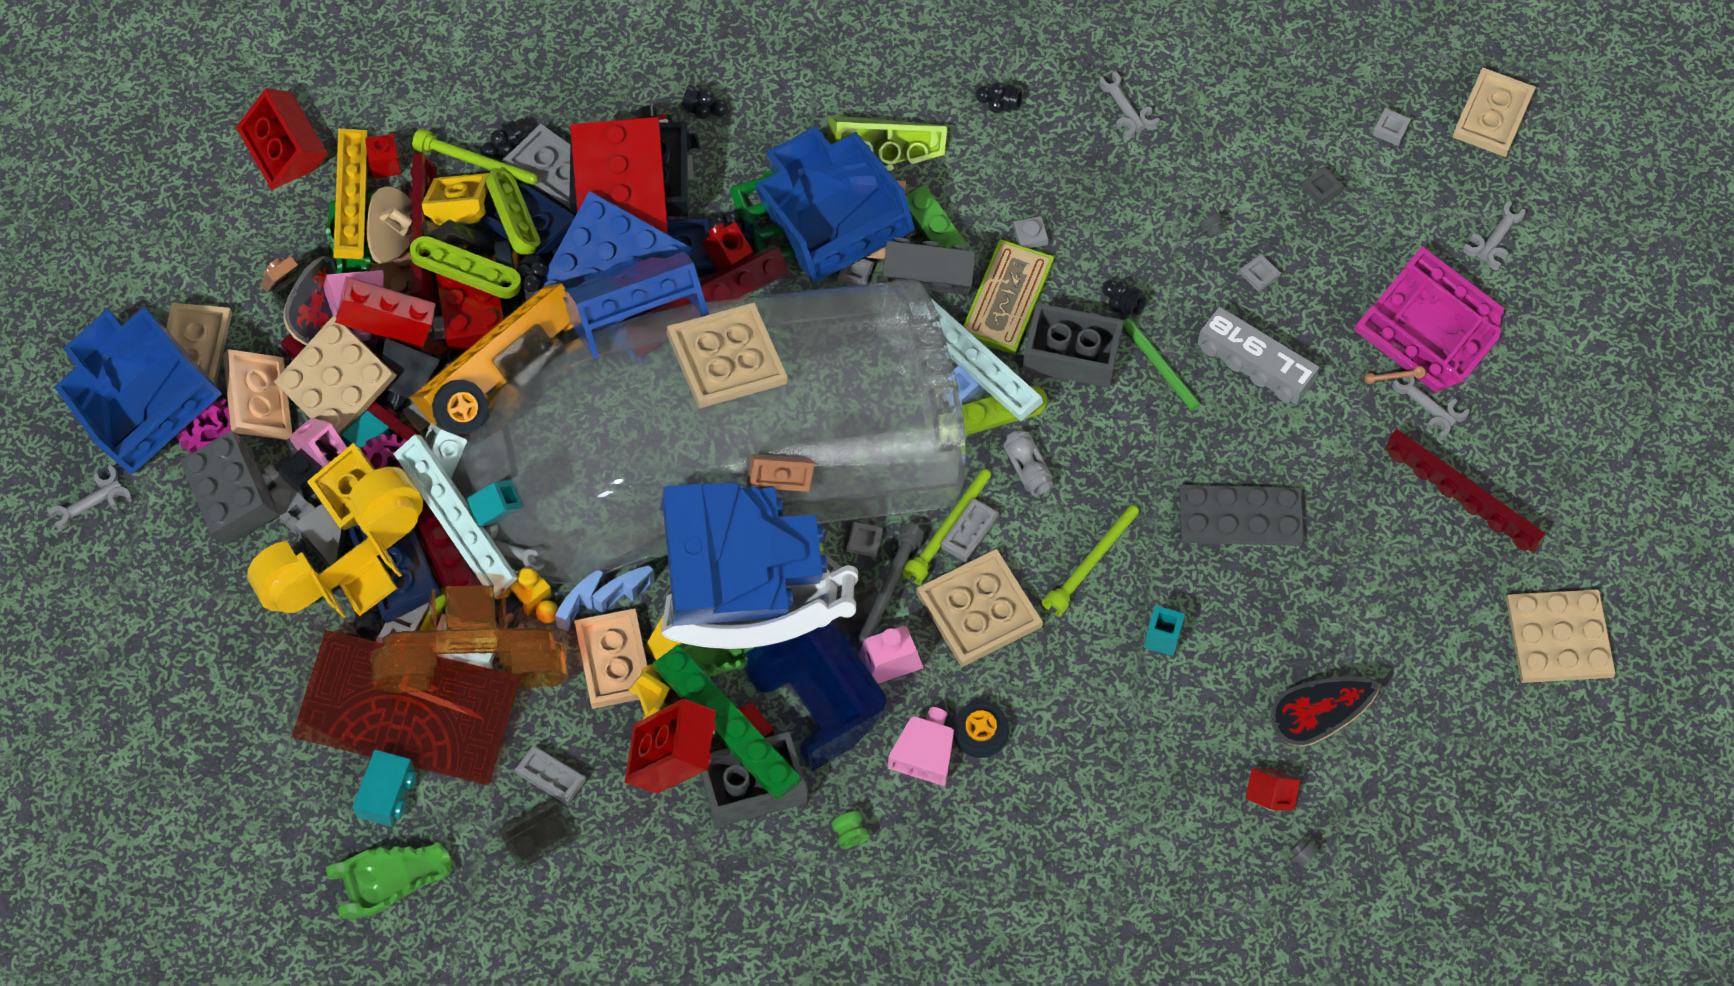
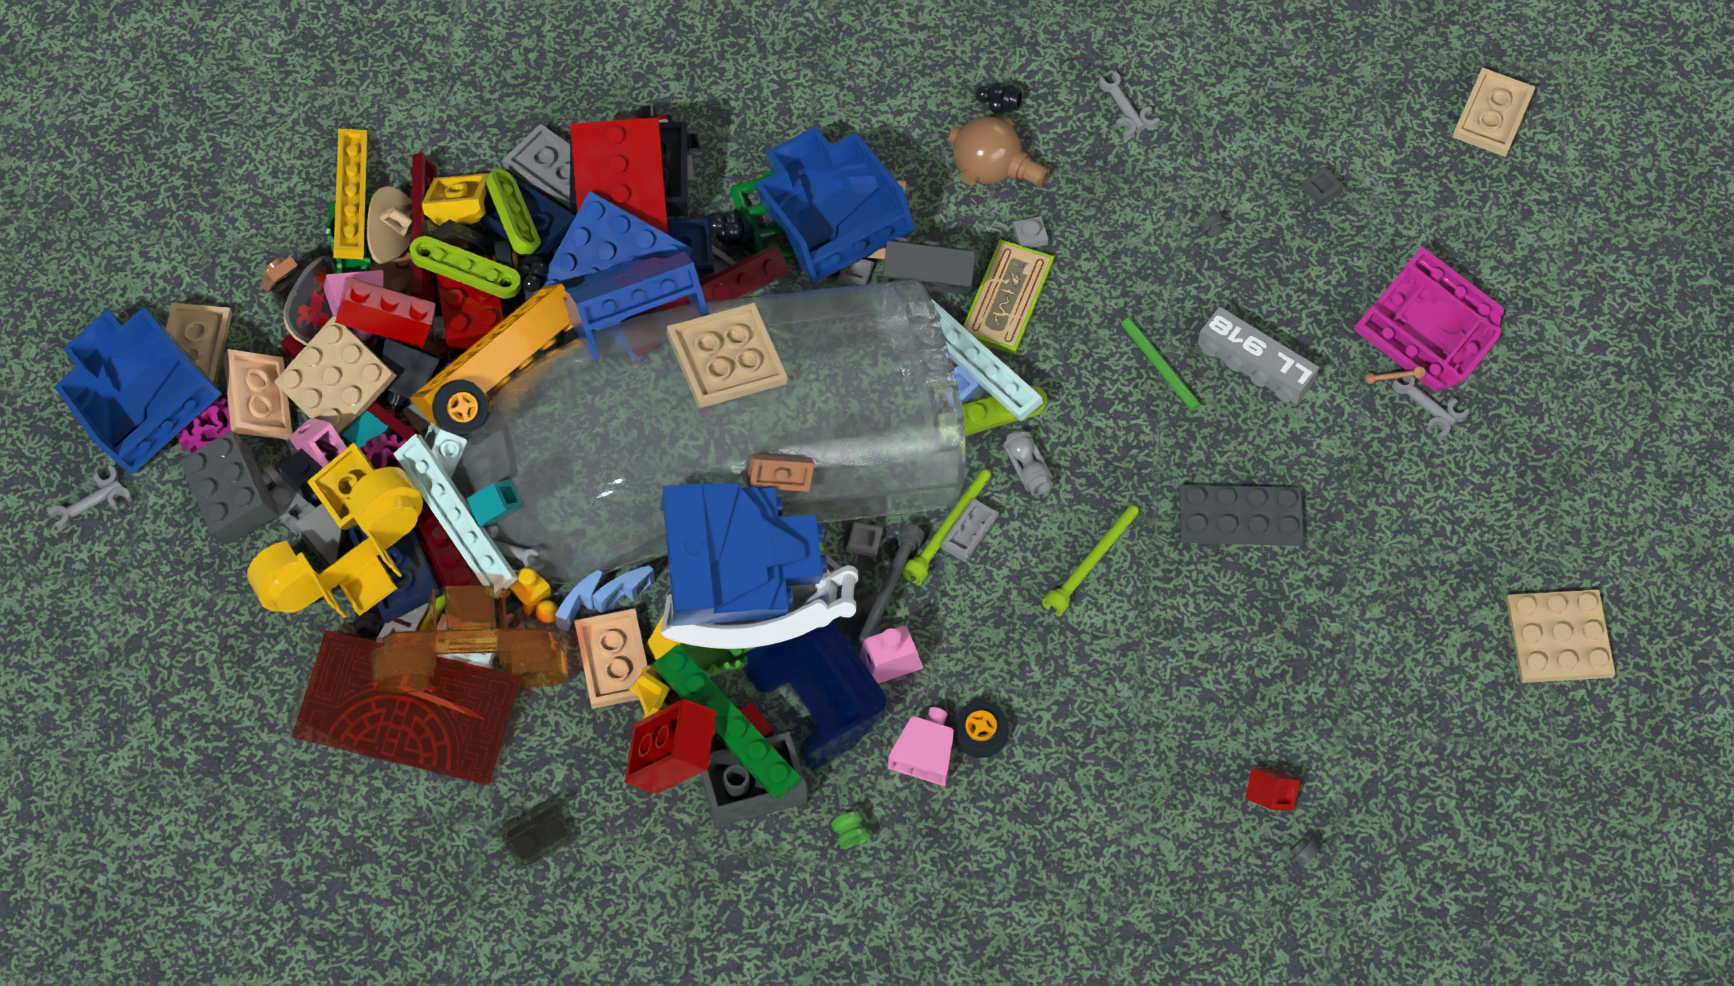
red slope [236,88,328,190] -> none
bright green animal [326,842,452,919] -> none
teal brick [353,750,417,827] -> none
red brick [365,133,401,179] -> none
lime piece [412,128,539,185] -> none
black piece [480,120,525,159] -> none
clear smoke bracket [492,324,567,387] -> none
light grey plate [515,745,586,805] -> none
black piece [681,84,728,119] -> none
red brick [701,222,753,272] -> none
lime wedge [827,116,947,171] -> none
bright green plate [906,185,971,251] -> none
tan plate [916,549,1043,668] -> none
dark grey brick [1023,303,1124,388] -> none
black piece [1102,280,1147,316] -> none
teal brick [1144,605,1185,656] -> none
light grey tile [1239,254,1281,292] -> none
shield [1270,676,1379,747] -> none
light grey plate [1373,108,1411,146] -> none
dark red plate [1385,429,1546,554] -> none
light grey bar [1463,201,1525,270] -> none
none -> medium nougat piece [948,116,1050,187]

